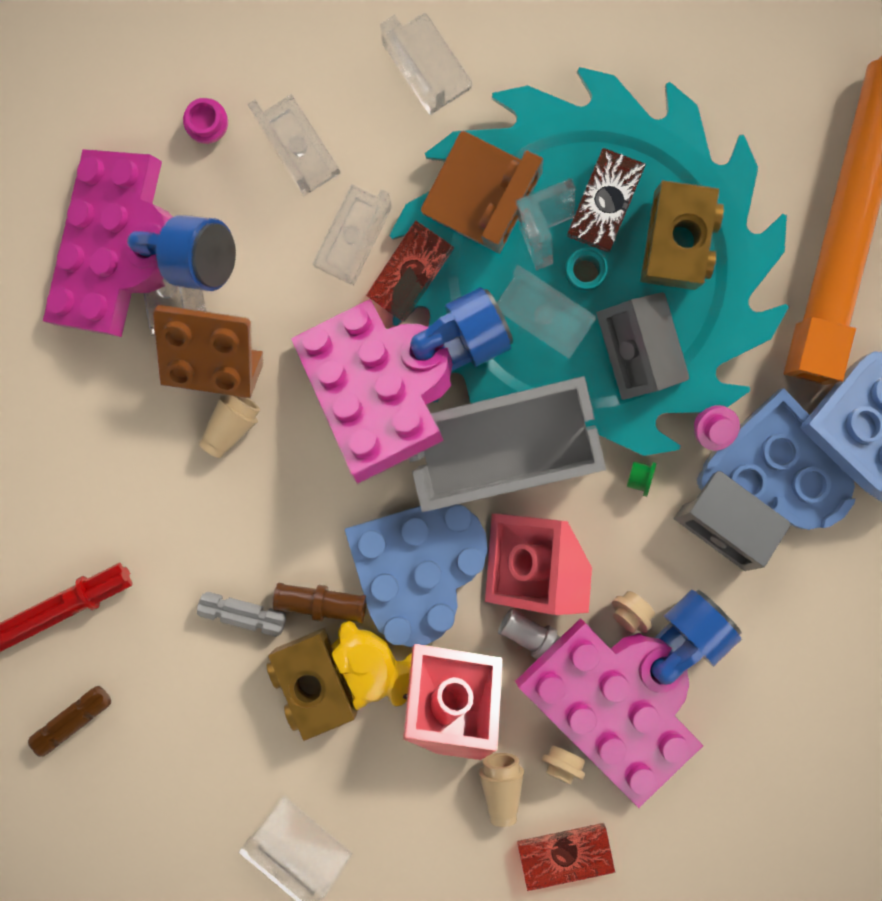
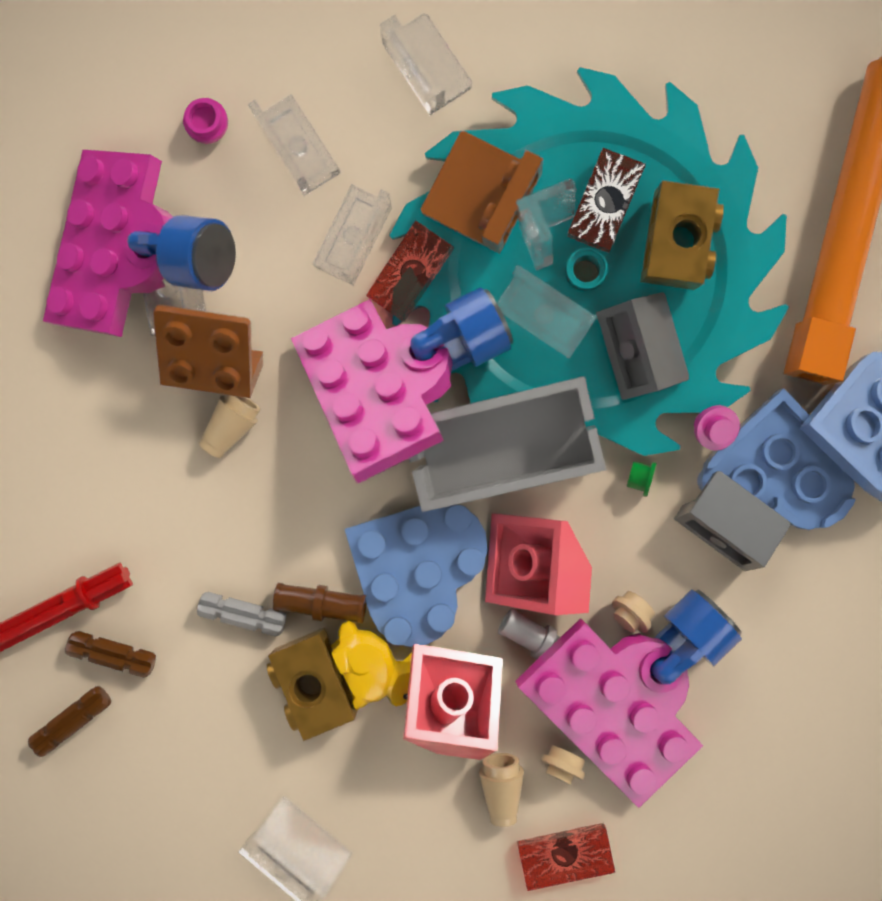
none -> reddish brown axle [65,631,156,678]

